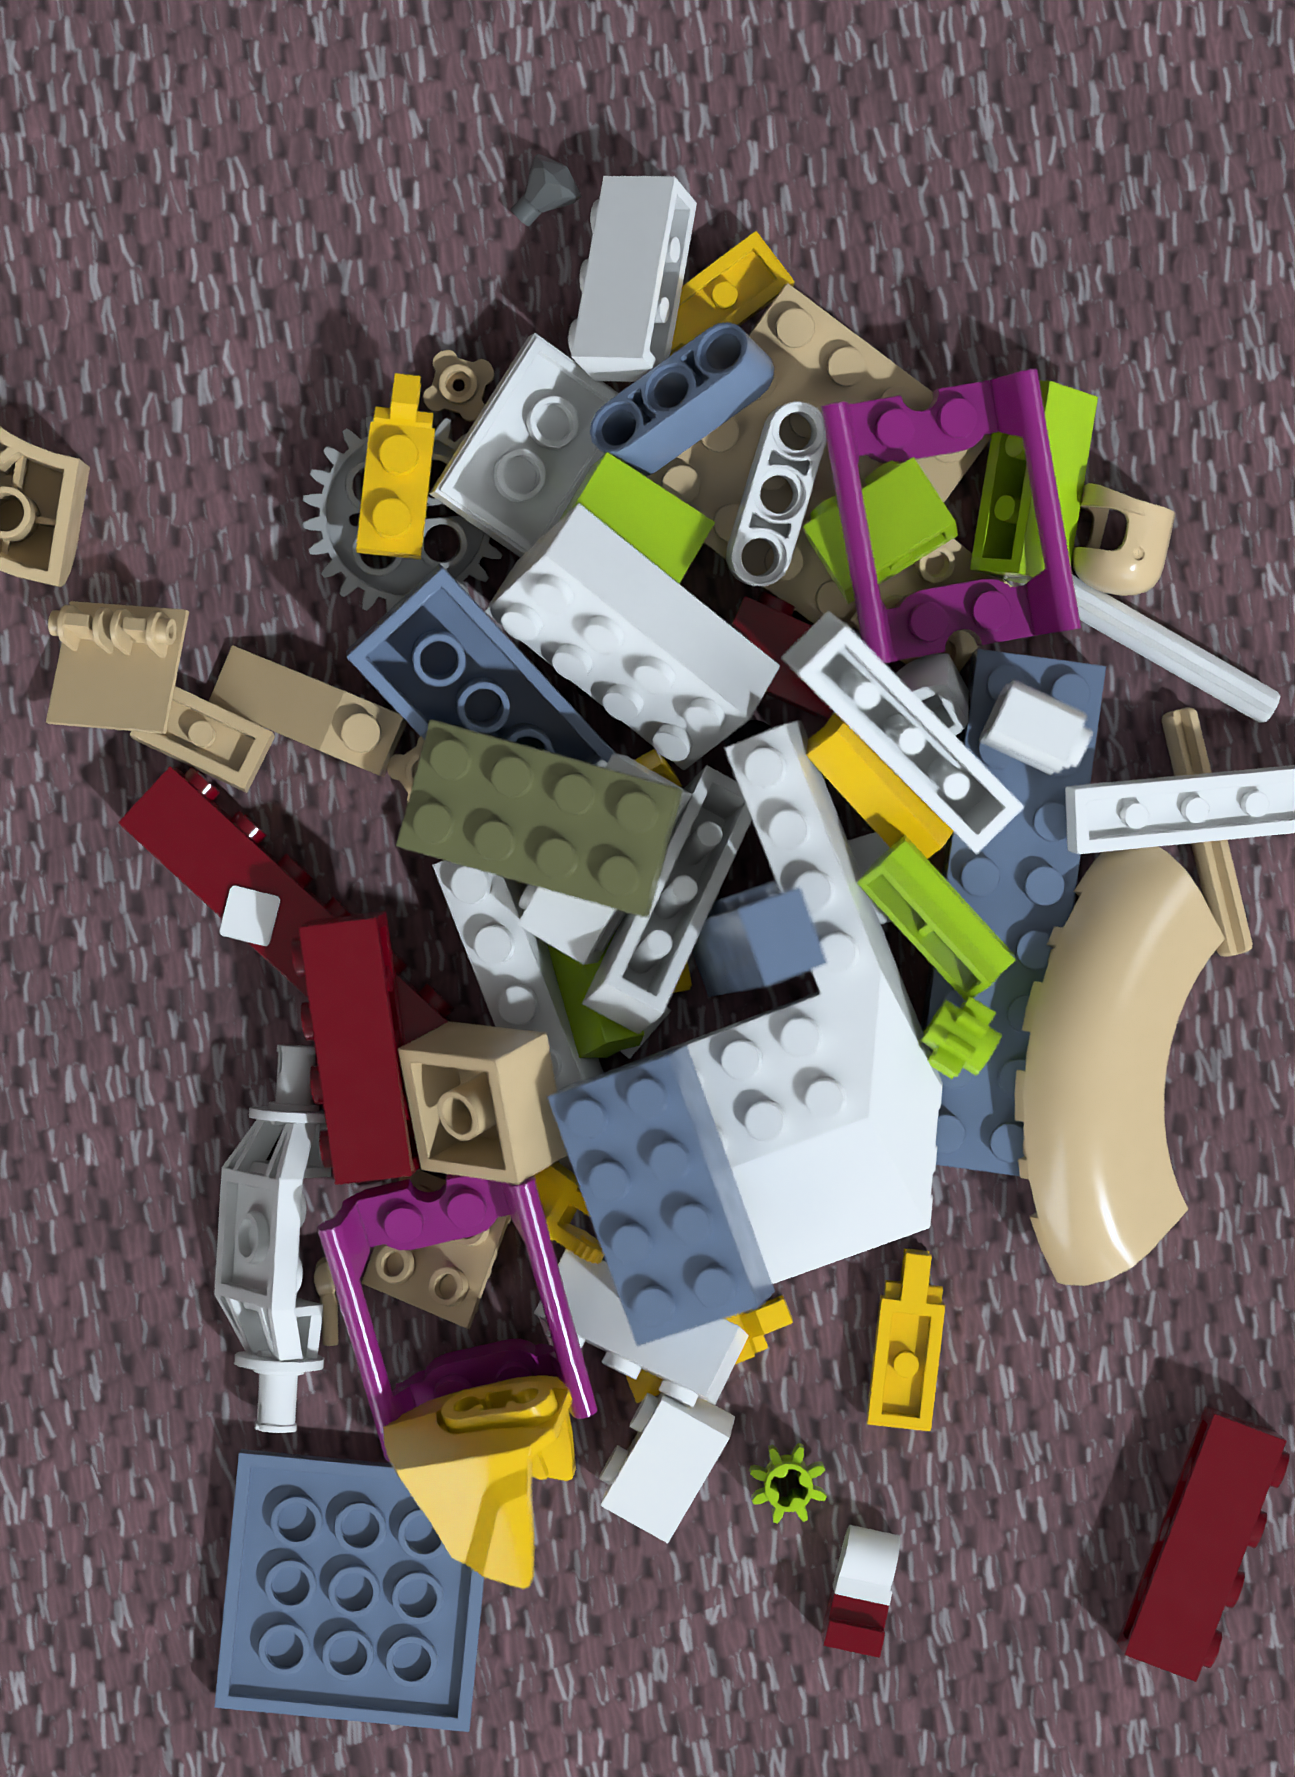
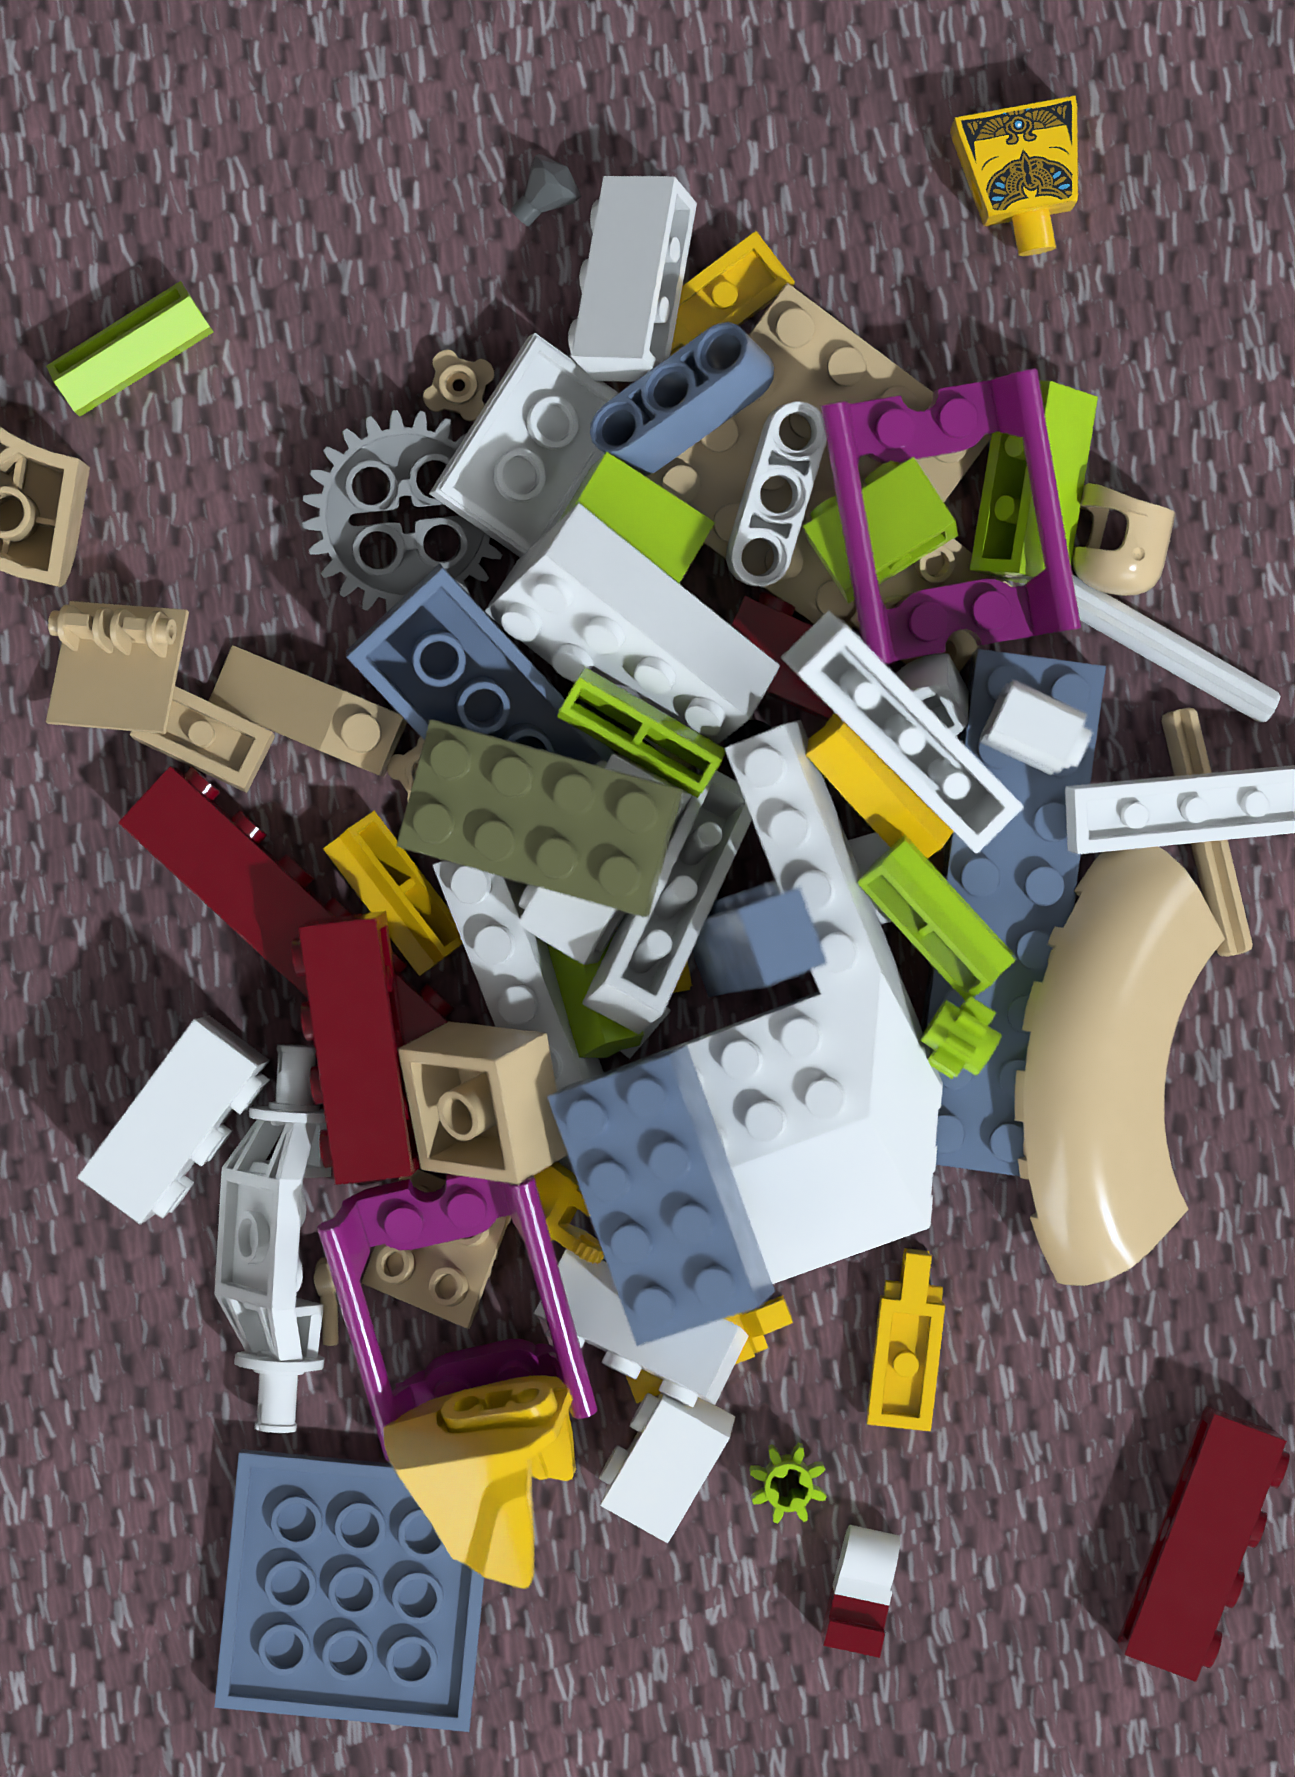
white sticker [220,886,280,946] -> none
yellow hinge [356,373,435,560] -> none
none -> piece [46,281,214,416]
none -> white brick [77,1015,270,1224]
none -> yellow piece [323,810,463,976]
none -> lime piece [557,667,726,798]
none -> torso [950,96,1078,256]

